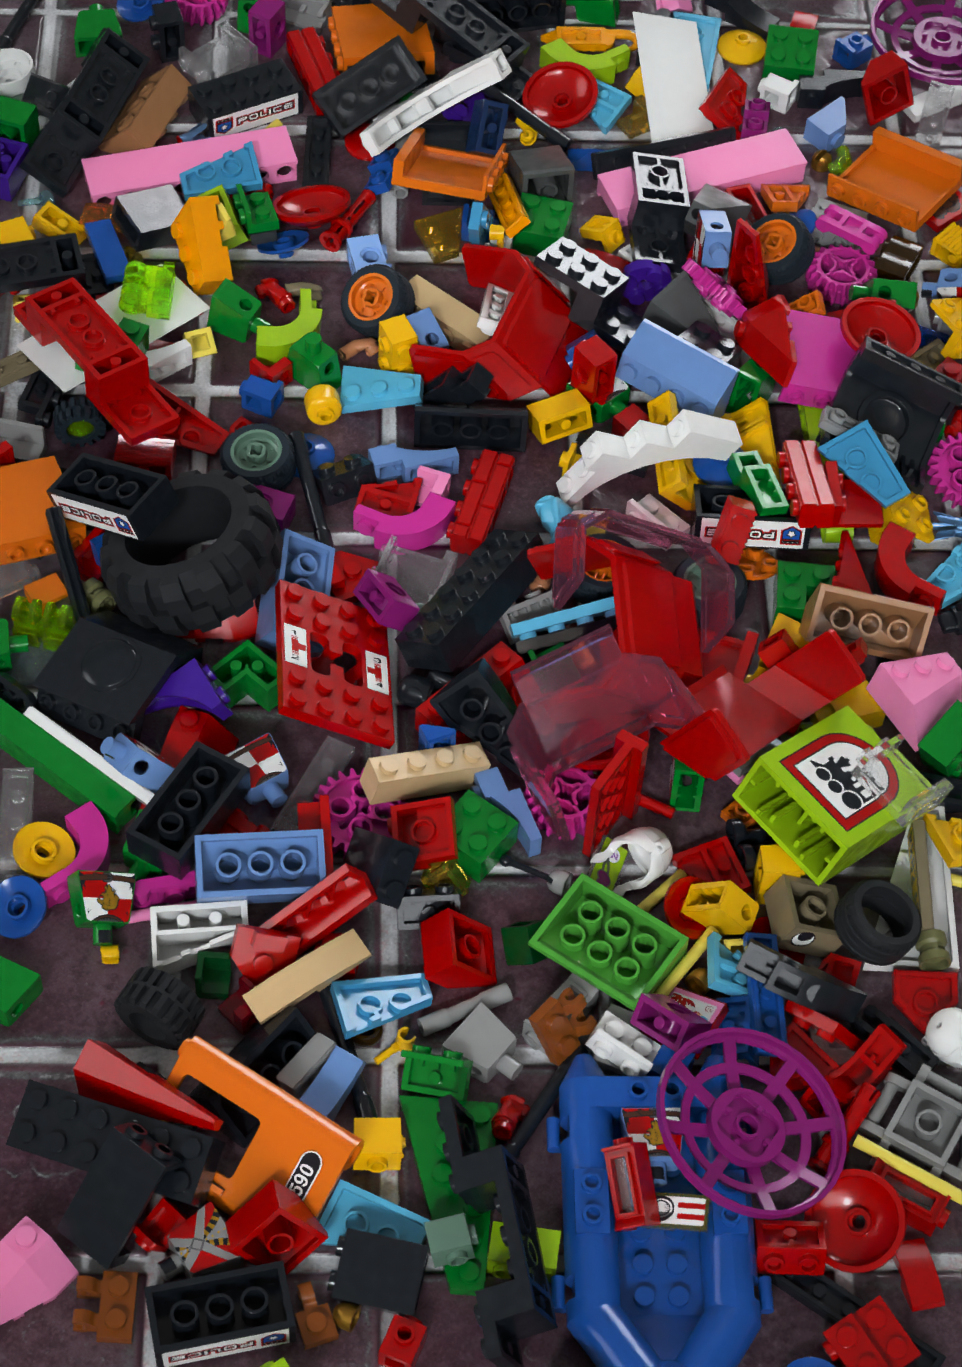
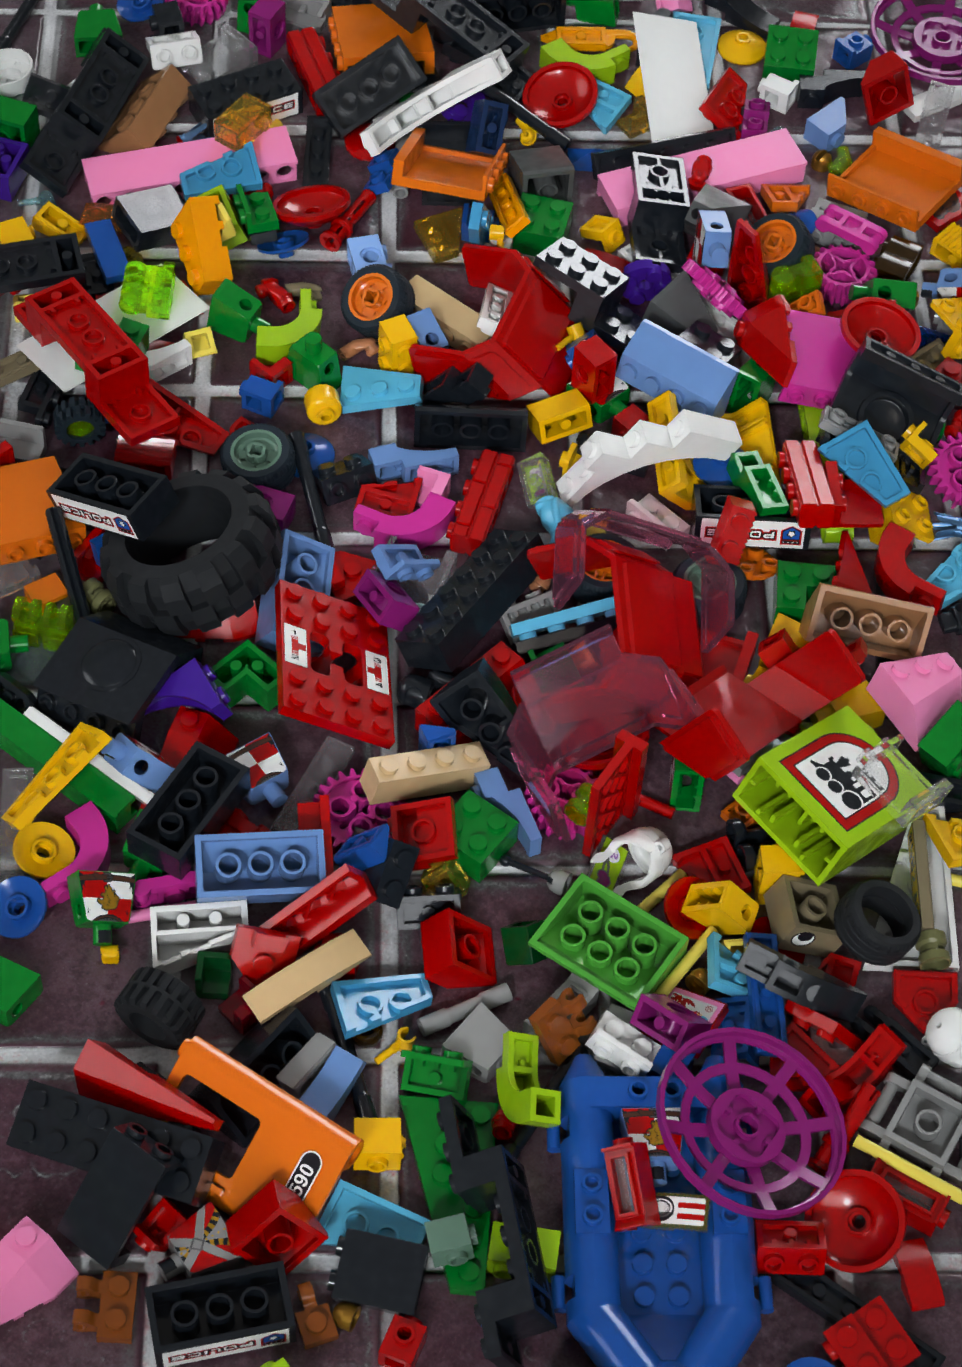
none -> yellow wing [1,722,112,831]
none -> white bracket [145,30,203,70]
none -> clear yellow brick [214,92,272,151]
none -> blue slope [333,823,390,871]
none -> medium blue bracket [371,544,441,582]
none -> lime arch [496,1031,561,1128]
none -> clear slope [516,451,559,509]
none -> yellow hand [555,322,585,351]
none -> clear neon green wheel [563,783,592,827]
none -> red arm [688,155,713,192]
none -> clear neon green legs [768,254,823,303]
none -> yellow bracket [899,421,938,469]

